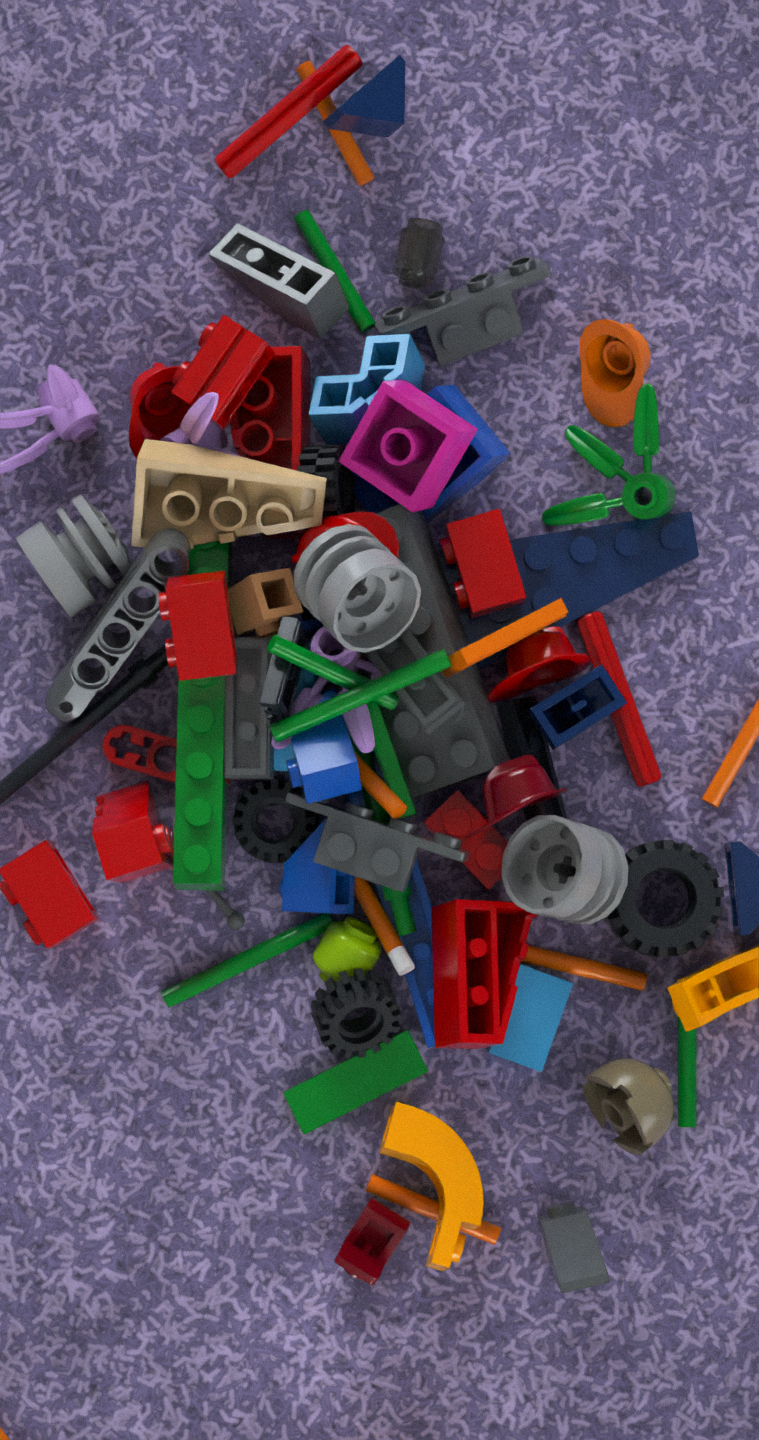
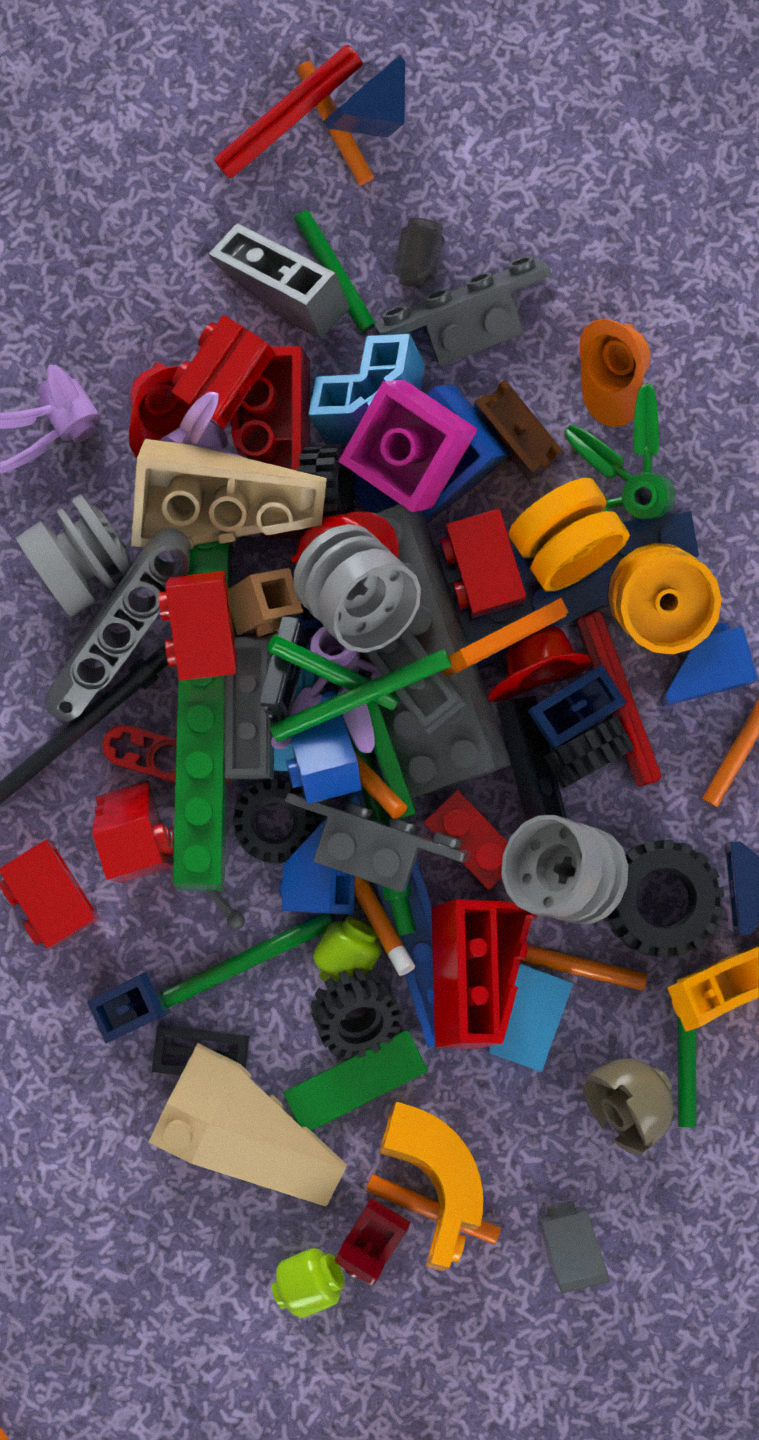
dark red piece [467,755,568,838] -> none
none -> dark blue slope [87,971,172,1043]
none -> tan wedge [148,1043,347,1207]
none -> black tile [152,1025,250,1075]
none -> lime head [272,1248,345,1318]
none -> reddish brown hinge [474,380,565,482]
none -> light orange wheel [508,478,630,591]
none -> black tyre [544,716,635,789]
none -> light orange wheel [608,543,722,654]
none -> blue slope [661,622,758,707]

